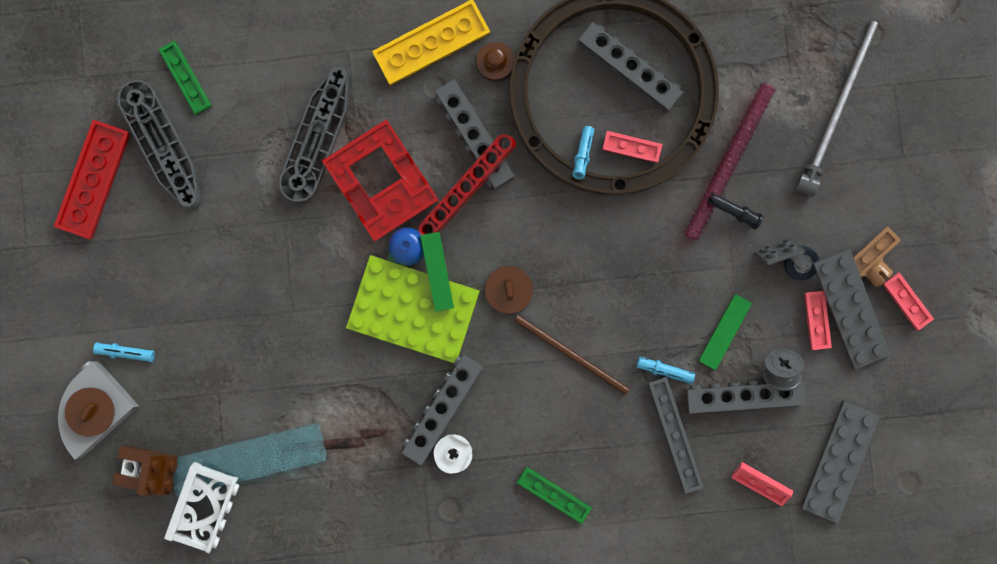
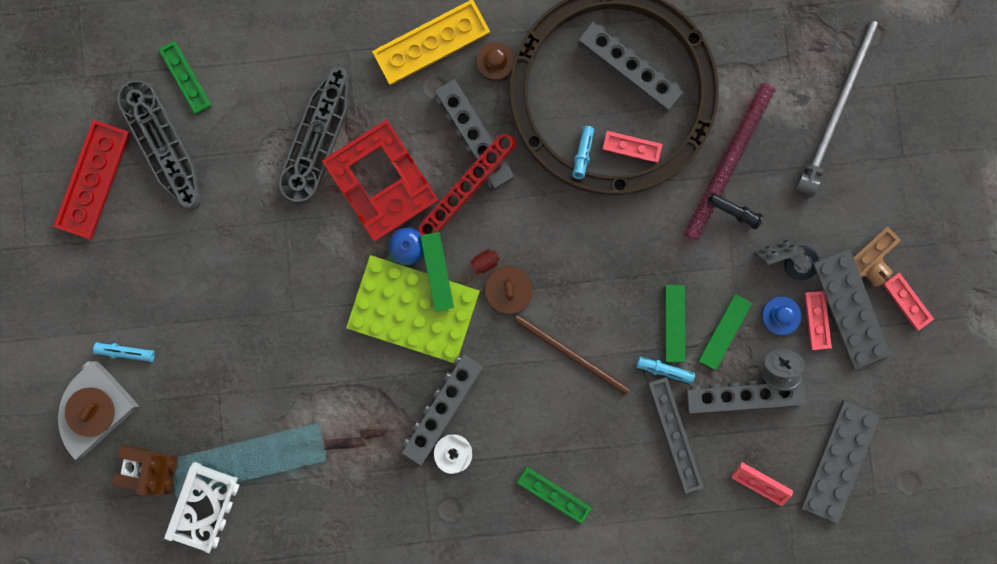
none -> clear red brick [470,249,500,274]
none -> green tile [665,285,685,362]
none -> blue plate [762,297,801,335]

